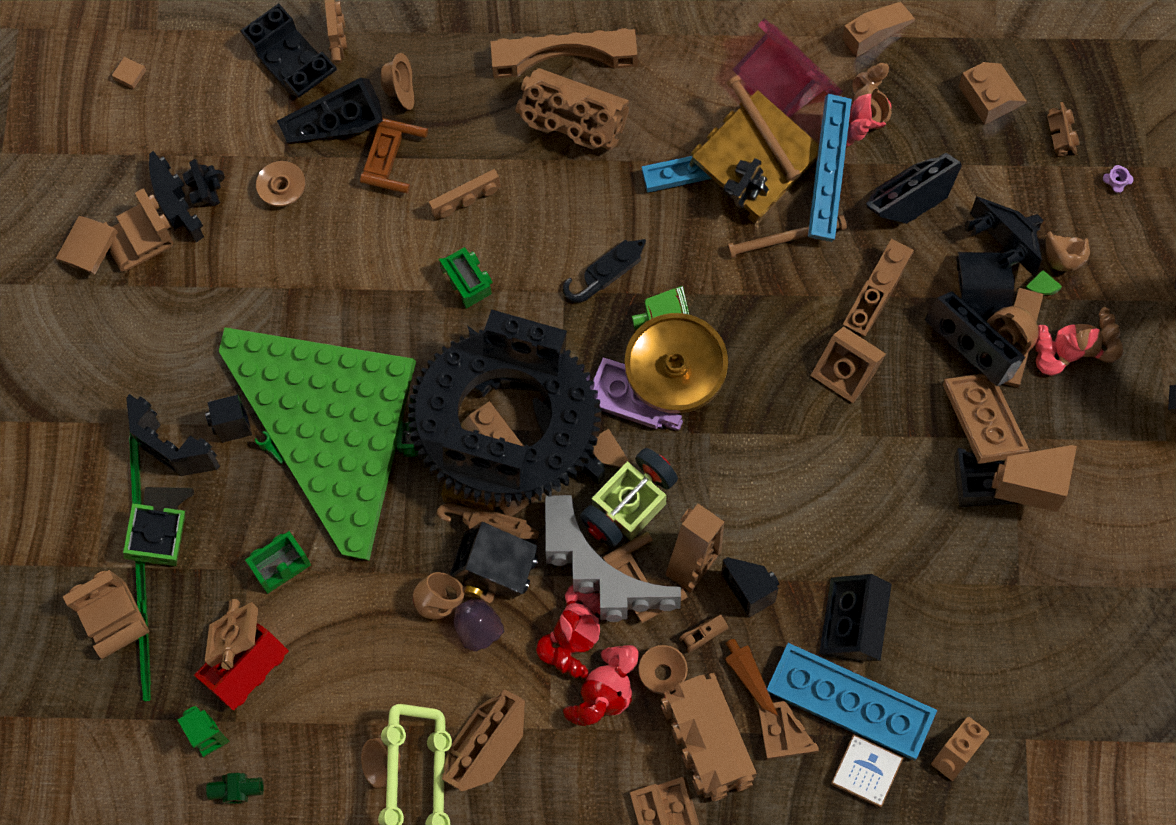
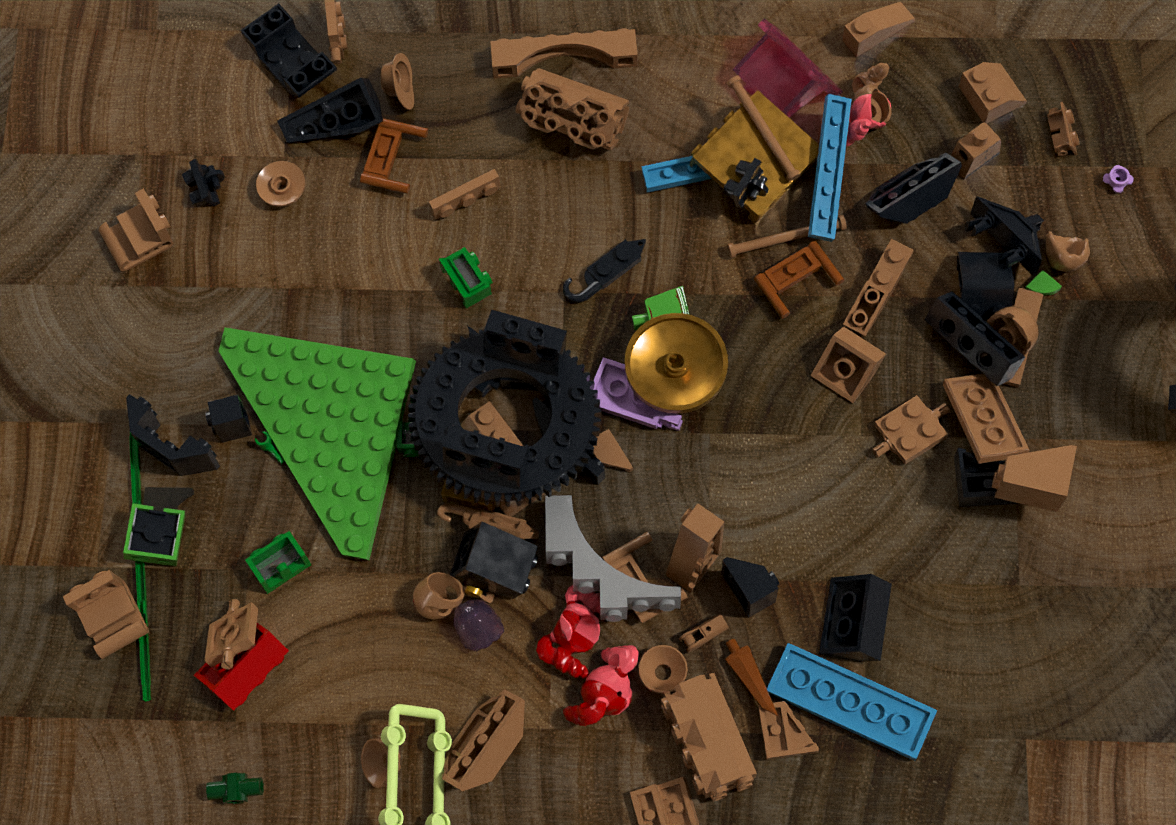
medium nougat slope [56,216,118,275] -> none
medium nougat tile [112,57,146,89] -> none
black slope [149,151,204,242] -> none
green window [178,706,230,757] -> none
brick [580,448,678,547] -> none
white tile [831,734,903,809] -> none
medium nougat bracket [931,717,989,781] -> none
hair [1035,307,1124,376] -> none
none -> dark orange plate [754,241,845,319]
none -> medium nougat plate [872,395,950,465]
none -> medium nougat torso [951,122,1001,180]

